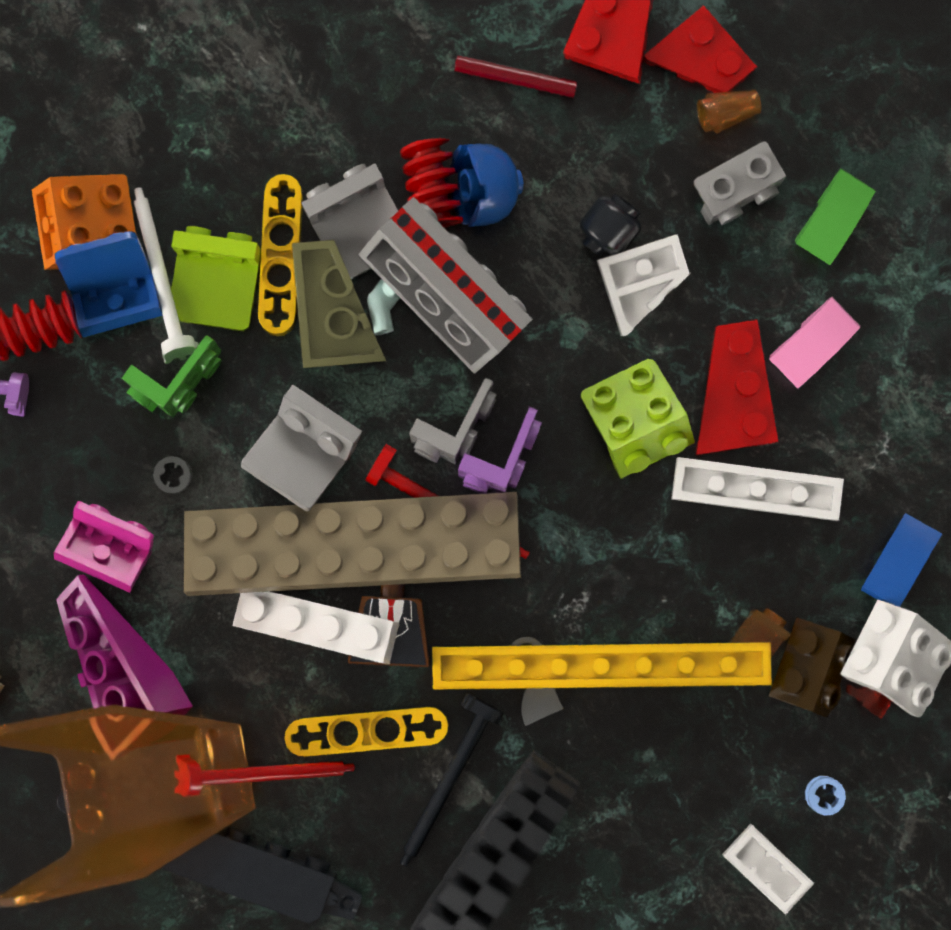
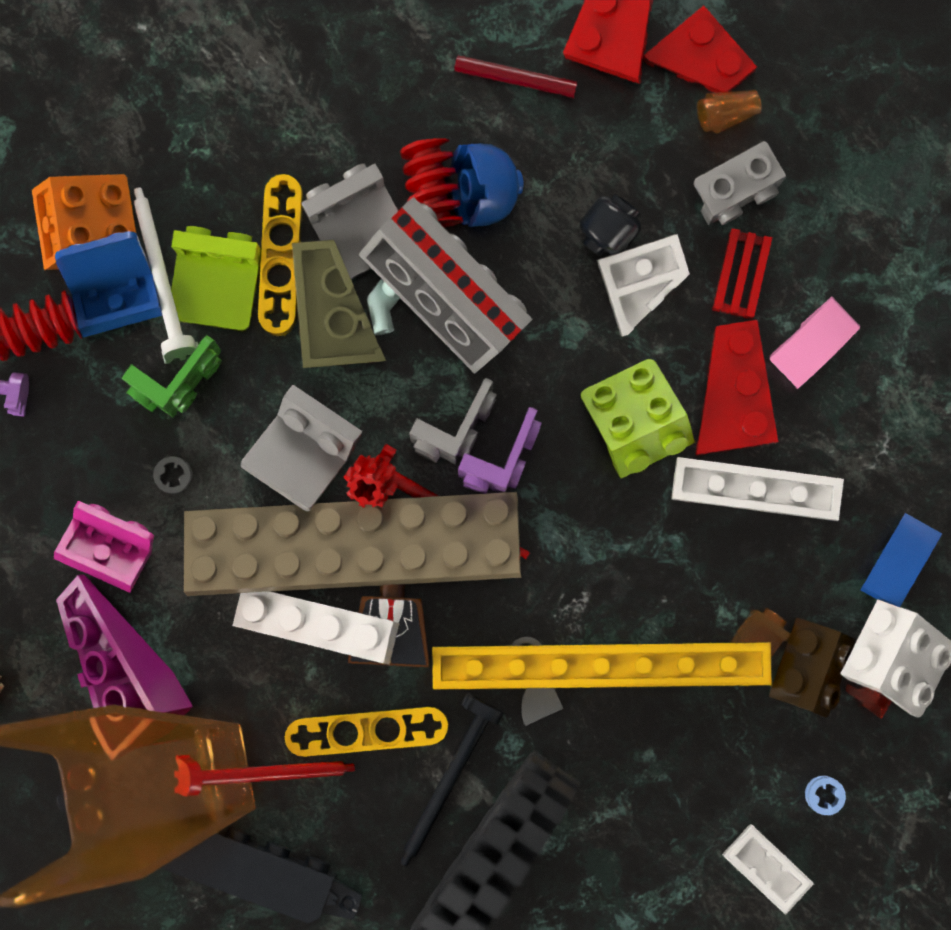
bright green slope [795,168,876,265] -> none
none -> red gear [344,454,399,508]
none -> red tile [712,228,772,319]

